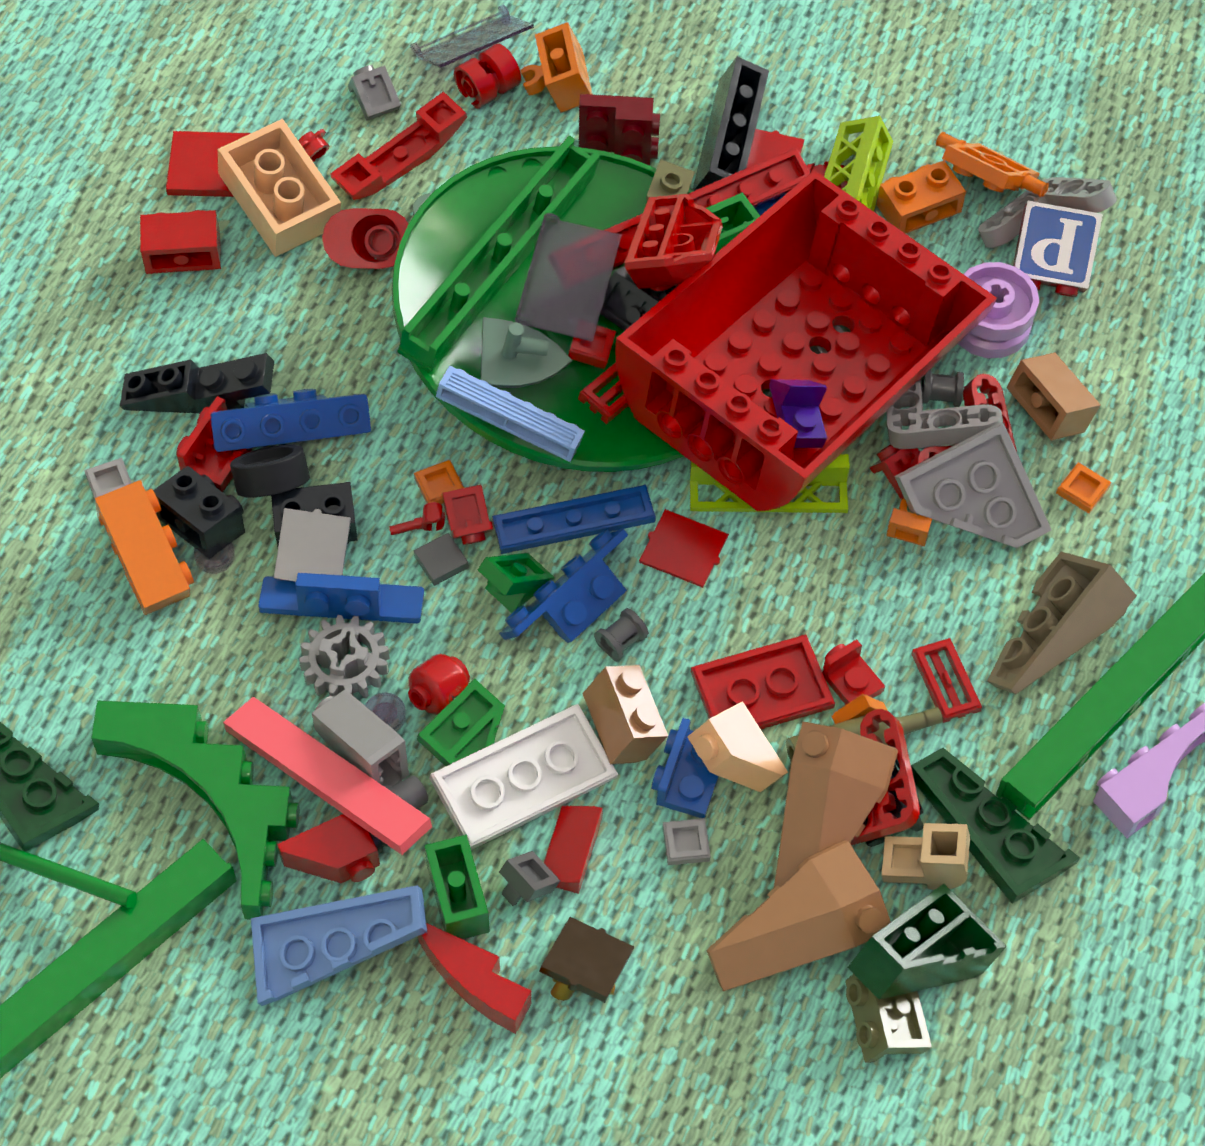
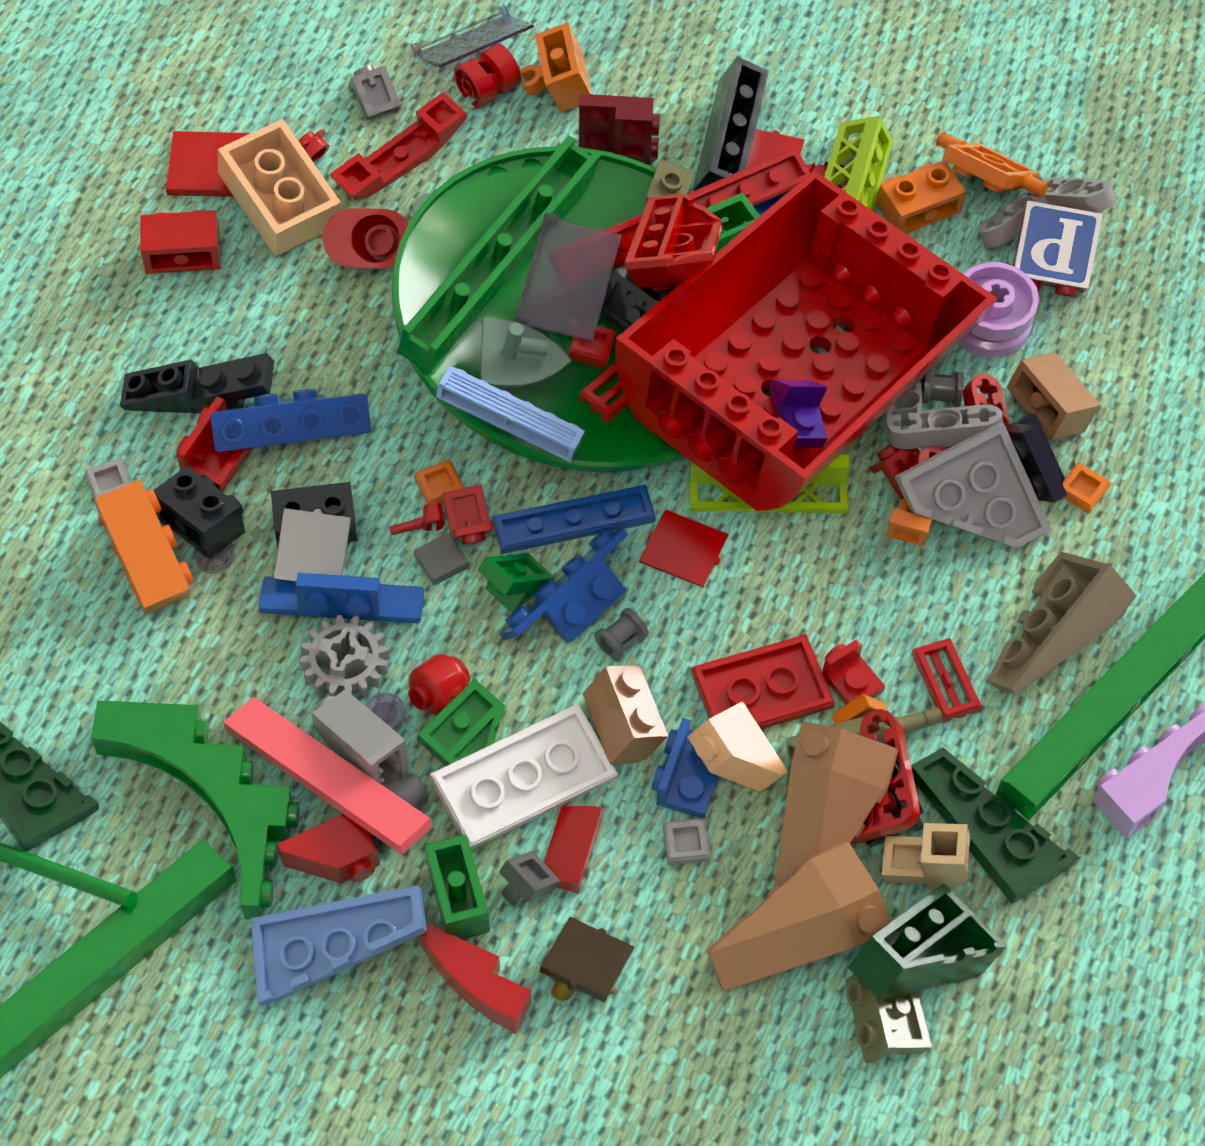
black tyre [230,445,310,498] -> none
none -> black bracket [1006,413,1067,503]

